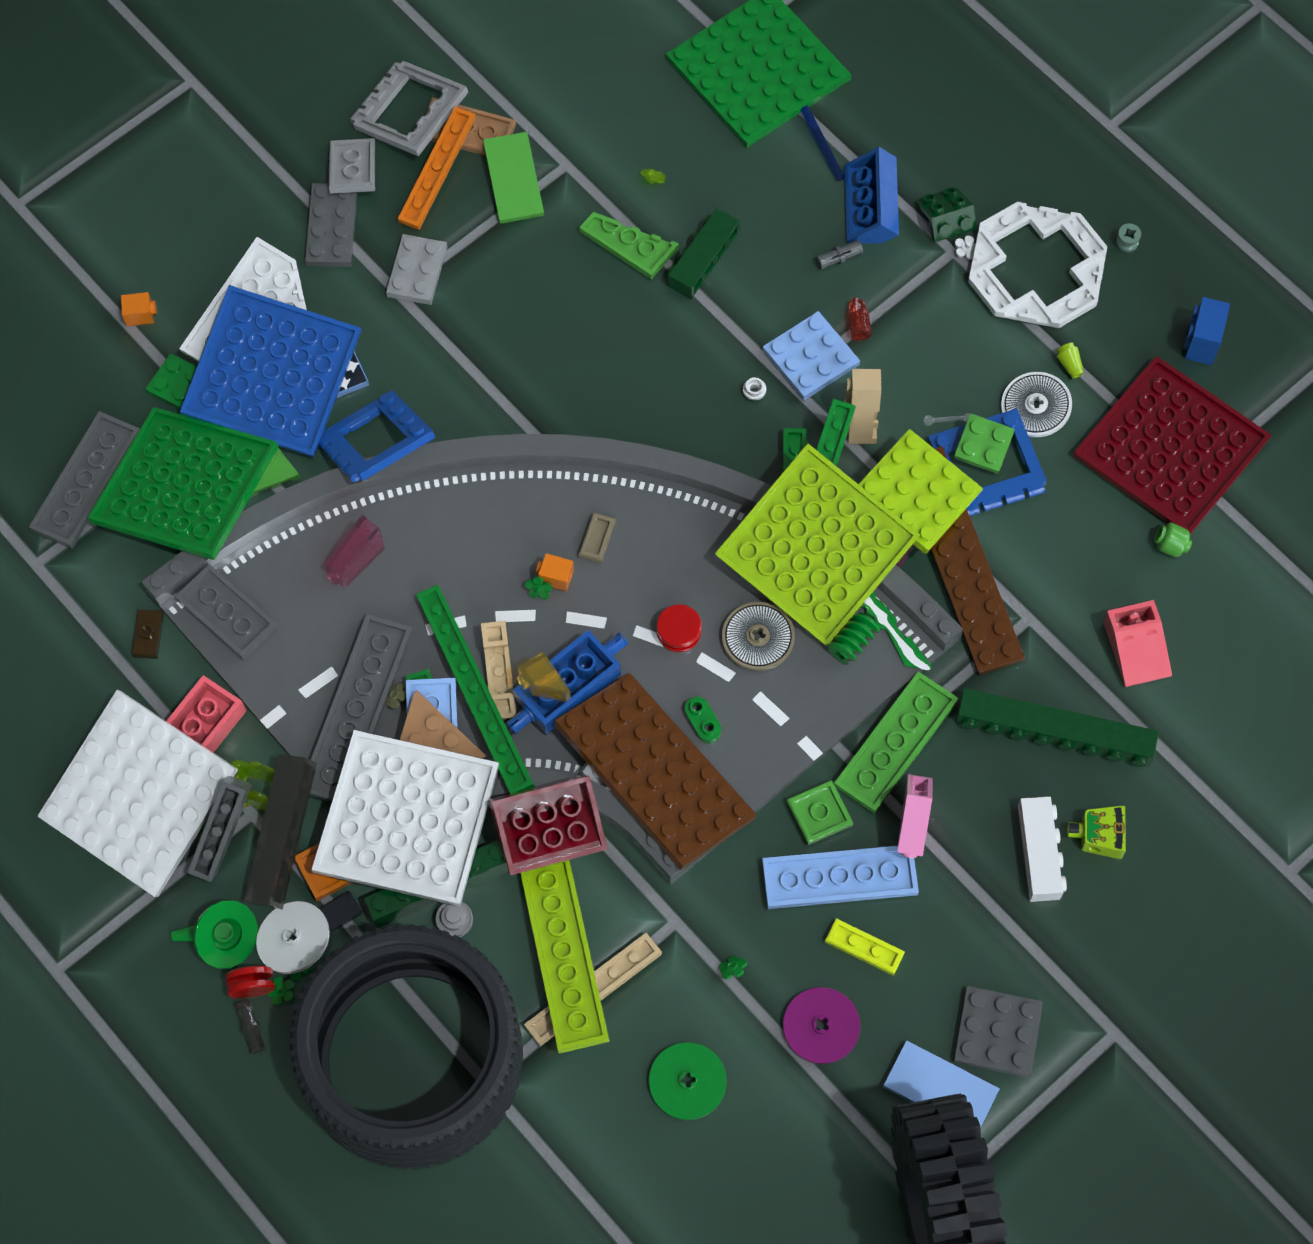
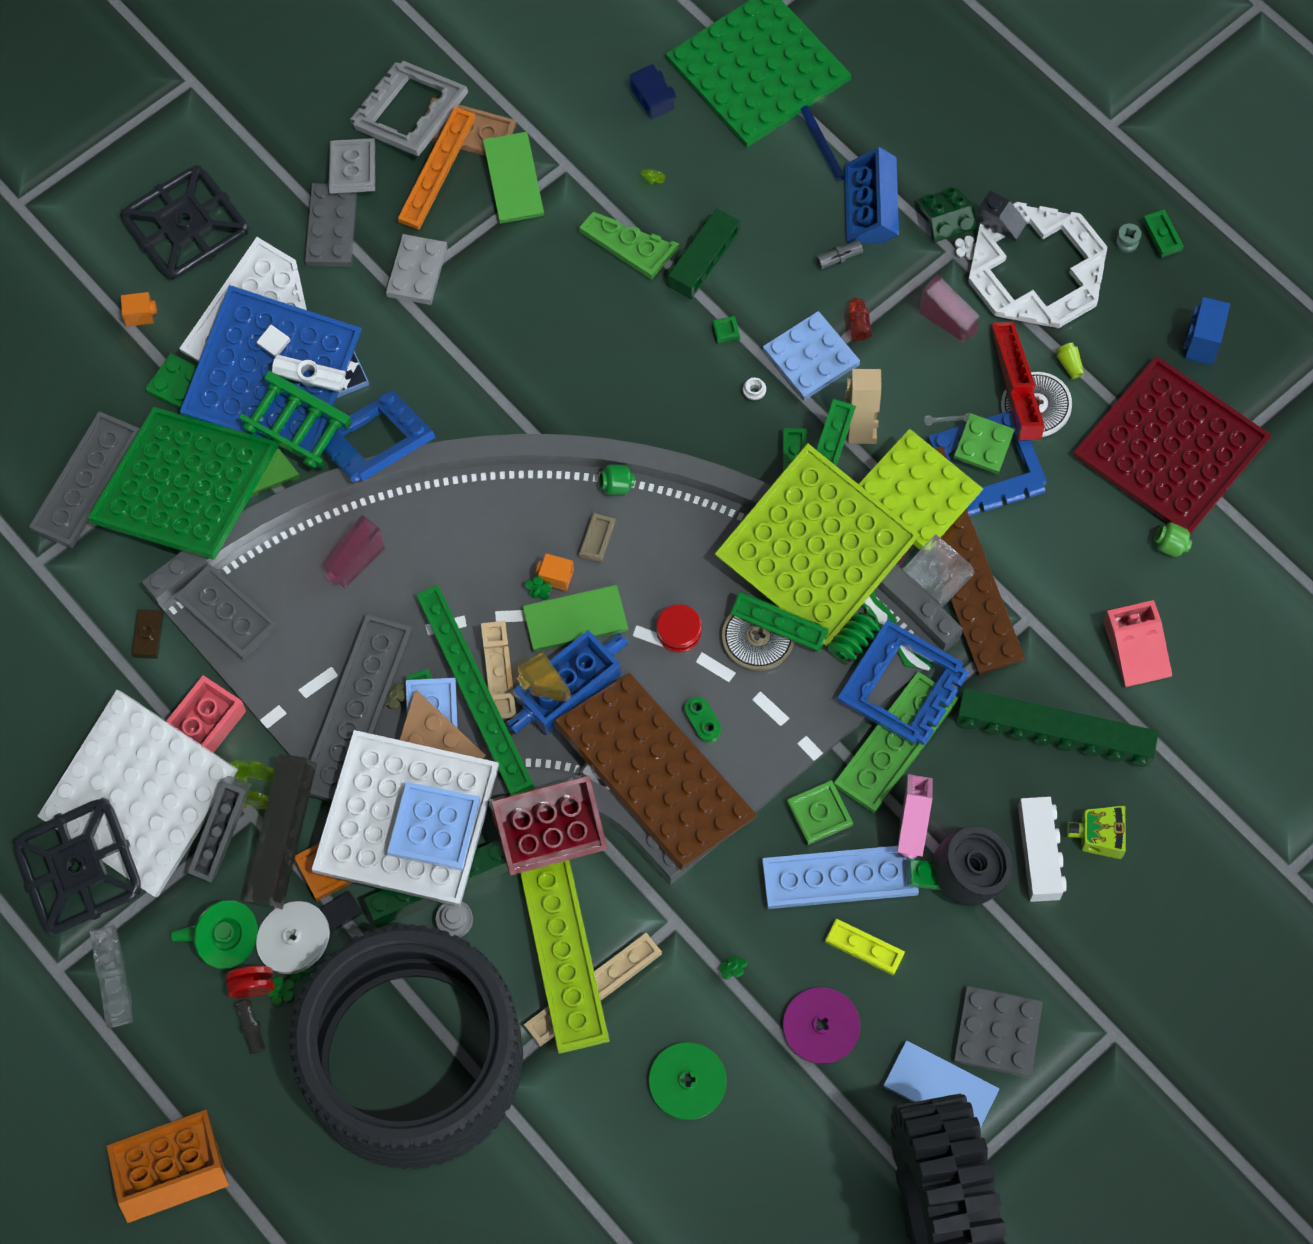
none -> black plate [13,797,143,935]
none -> clear slope [90,925,133,1029]
none -> orange slope [107,1109,229,1223]
none -> black plate [120,165,249,280]
none -> green fence [239,371,352,470]
none -> white tile [257,325,290,358]
none -> white piece [272,355,346,392]
none -> light blue plate [387,781,481,871]
none -> bright green tile [523,585,628,653]
none -> green head [598,464,635,495]
none -> clear blue brick [630,64,676,120]
none -> green tile [712,316,740,344]
none -> green tile [730,591,830,651]
none -> blue hinge [837,620,969,745]
none -> clear slope [903,534,976,608]
none -> green plate [906,859,941,890]
none -> clear pink slope [919,274,979,343]
none -> black wheel [932,826,1013,906]
none -> black slope [976,191,1027,242]
none -> red slope [991,322,1045,440]
none -> green plate [1143,209,1184,258]

